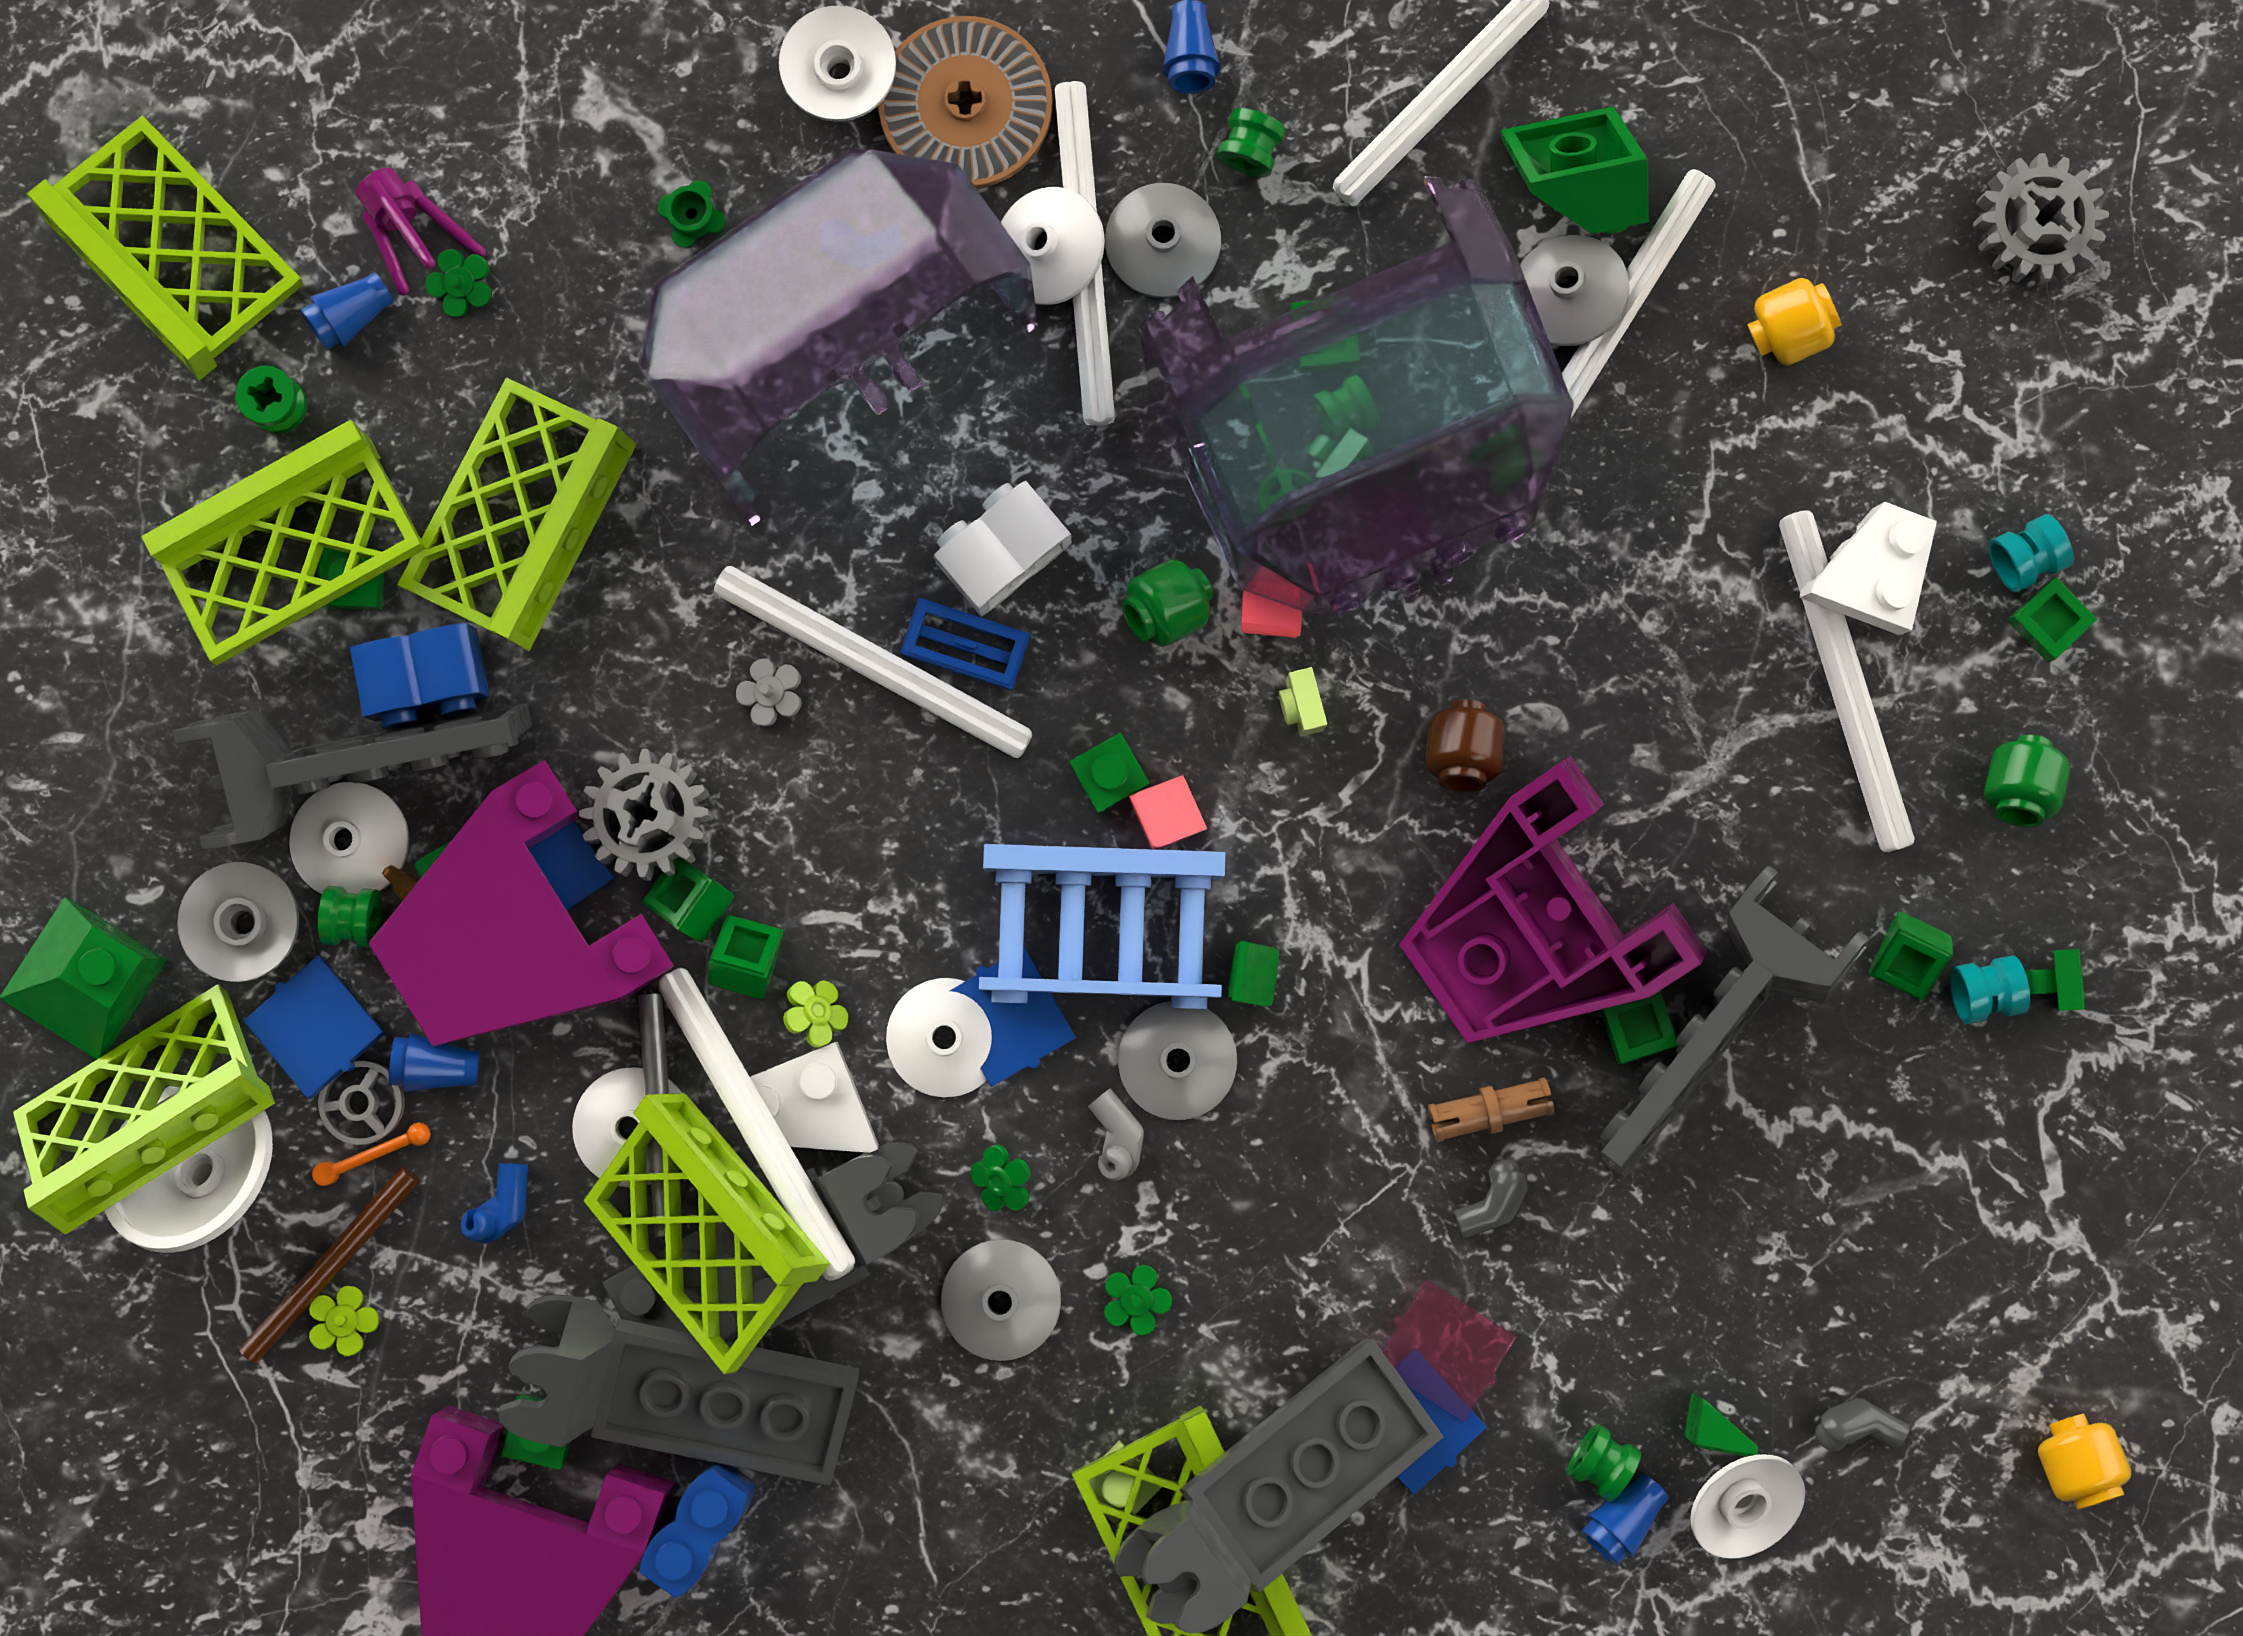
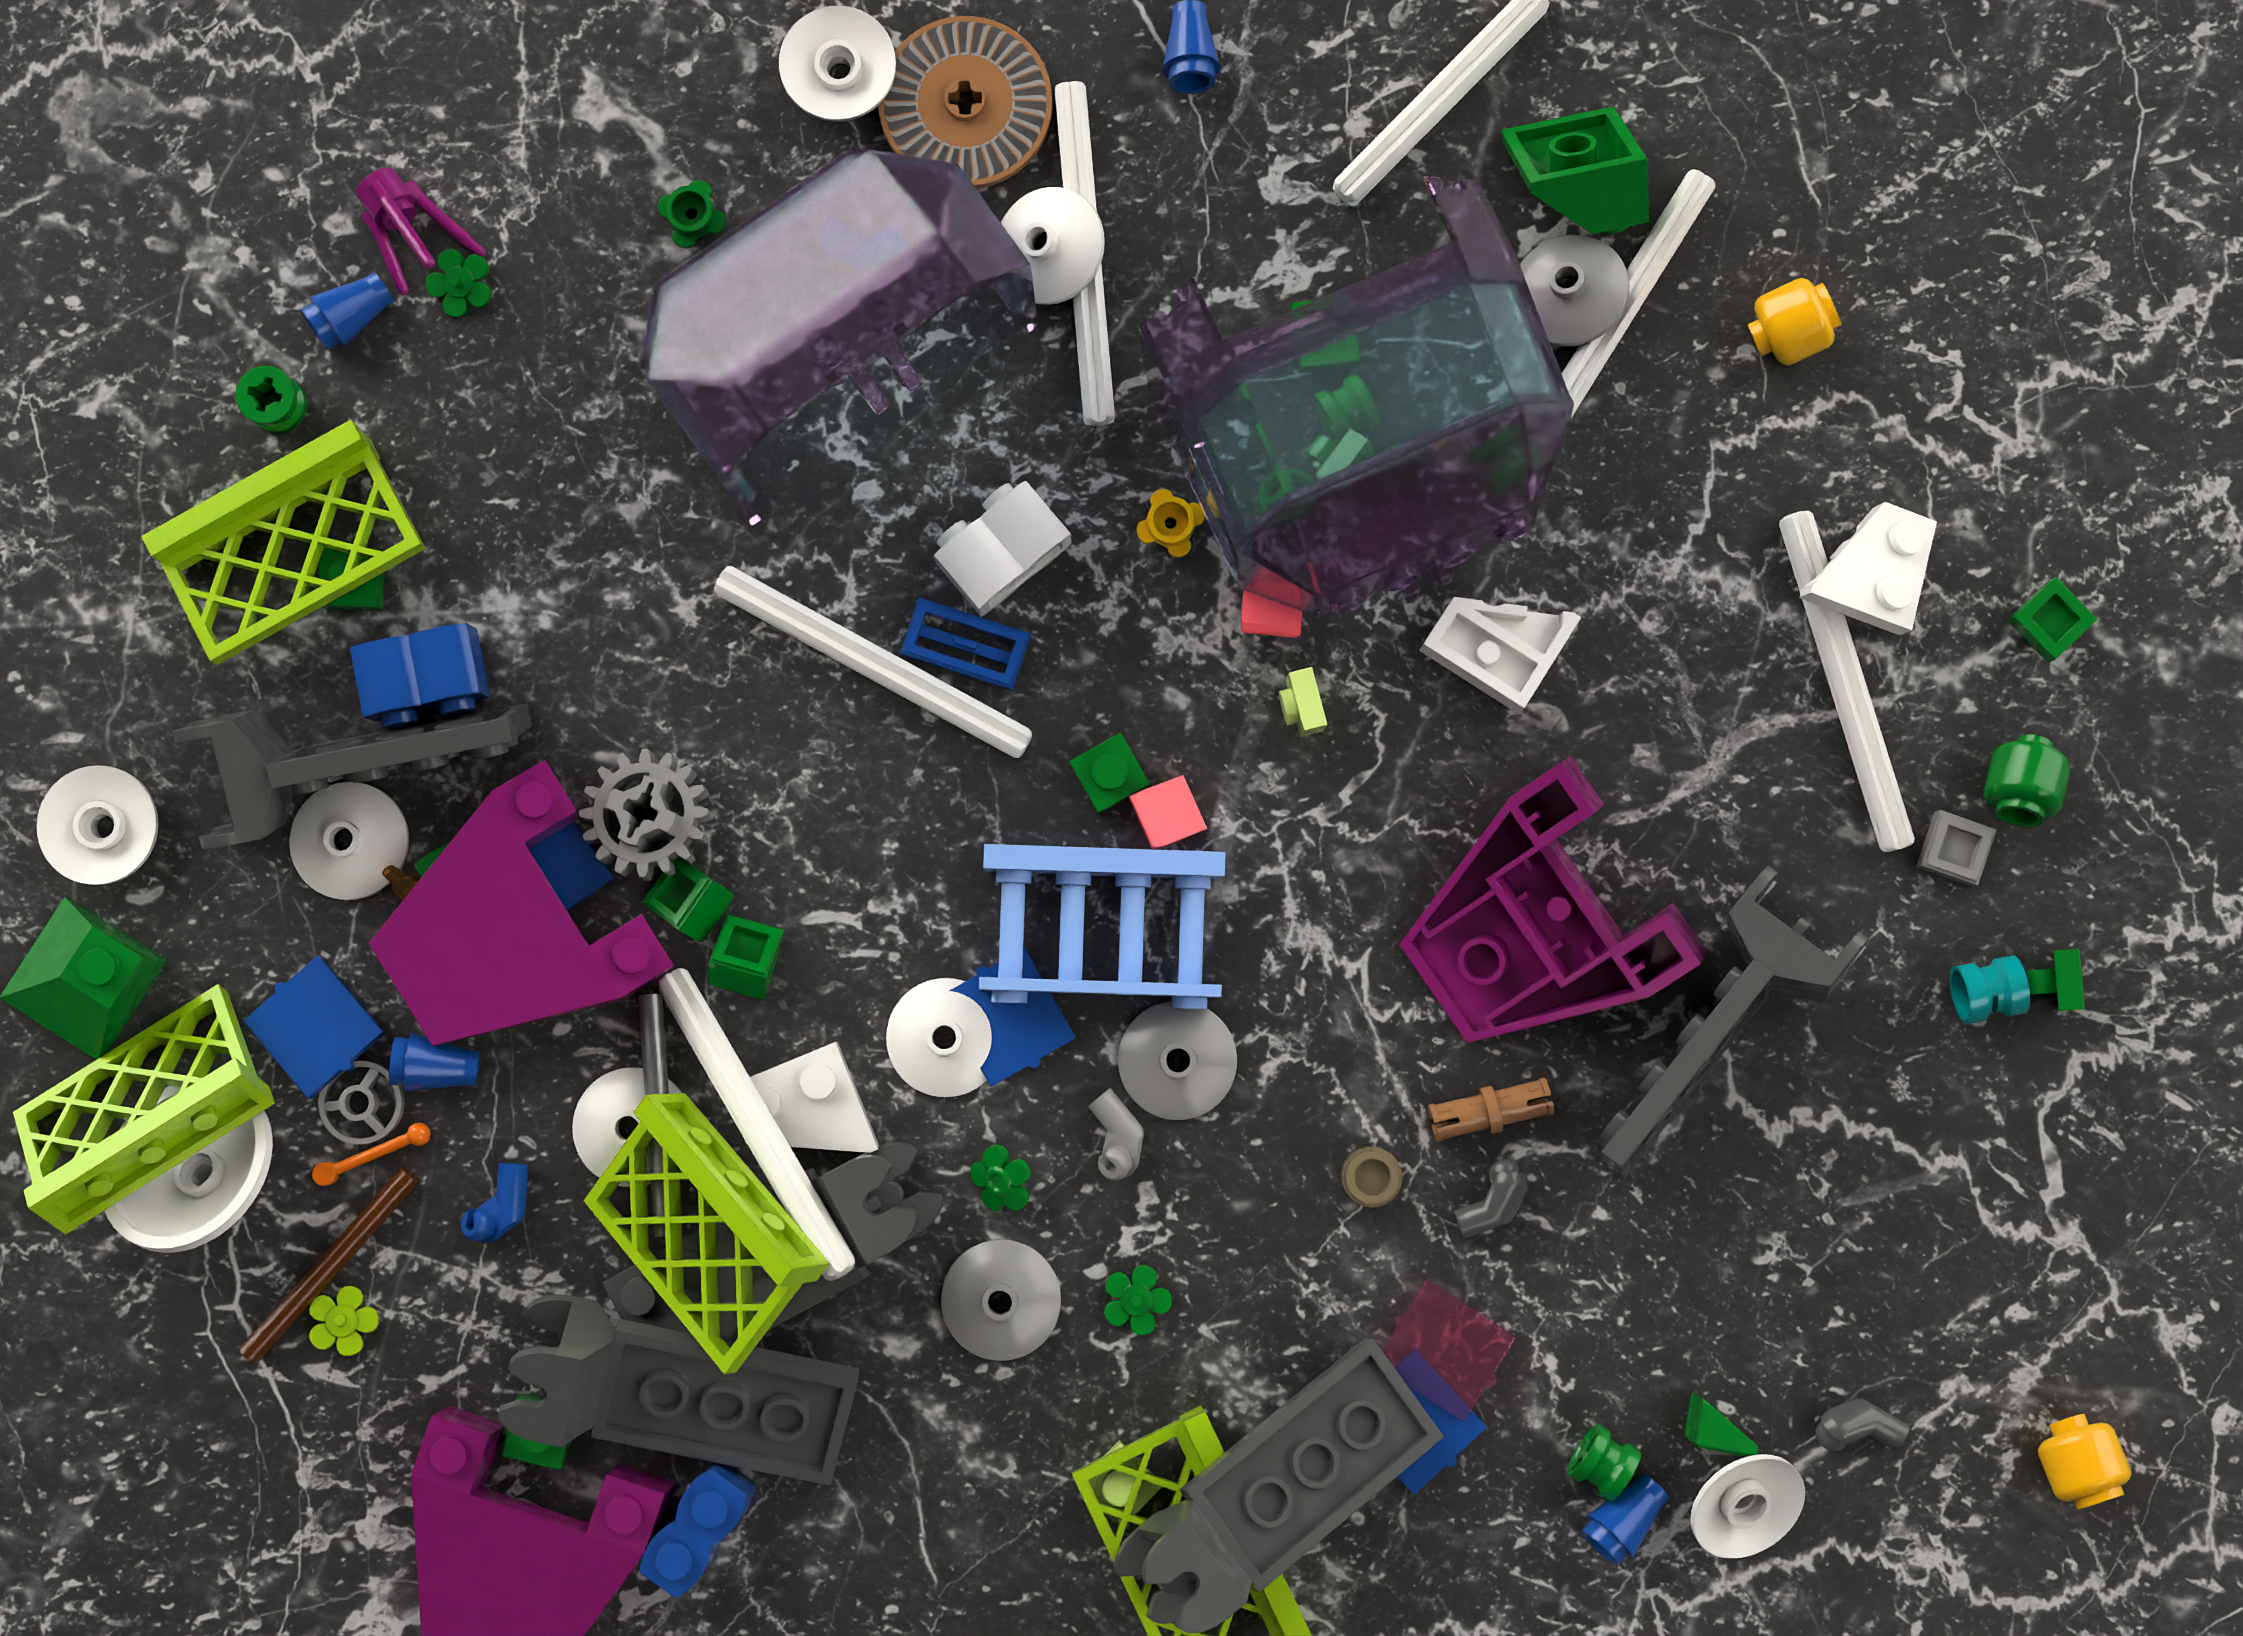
lime fence [26,115,304,381] -> none
light grey dish [177,862,299,982] -> none
green wheel [318,886,383,948] -> none
lime fence [397,378,637,651] -> none
light grey plant [736,658,802,727] -> none
lime plant [783,980,848,1047] -> none
light grey dish [1105,183,1221,299] -> none
green head [1121,559,1213,647] -> none
green wheel [1216,108,1286,177] -> none
green slope [1227,941,1280,1007] -> none
reddish brown head [1425,700,1505,792] -> none
green plate [1600,991,1678,1064] -> none
green slope [1869,911,1953,1001] -> none
light grey gear [1973,153,2109,286] -> none
teal wheel [1988,514,2074,593] -> none
none -> white dish [37,765,158,885]
none -> yellow plate [1137,489,1205,557]
none -> dark tan tile [1341,1146,1402,1207]
none -> white wing [1419,597,1581,714]
none -> light grey tile [1916,810,1996,887]

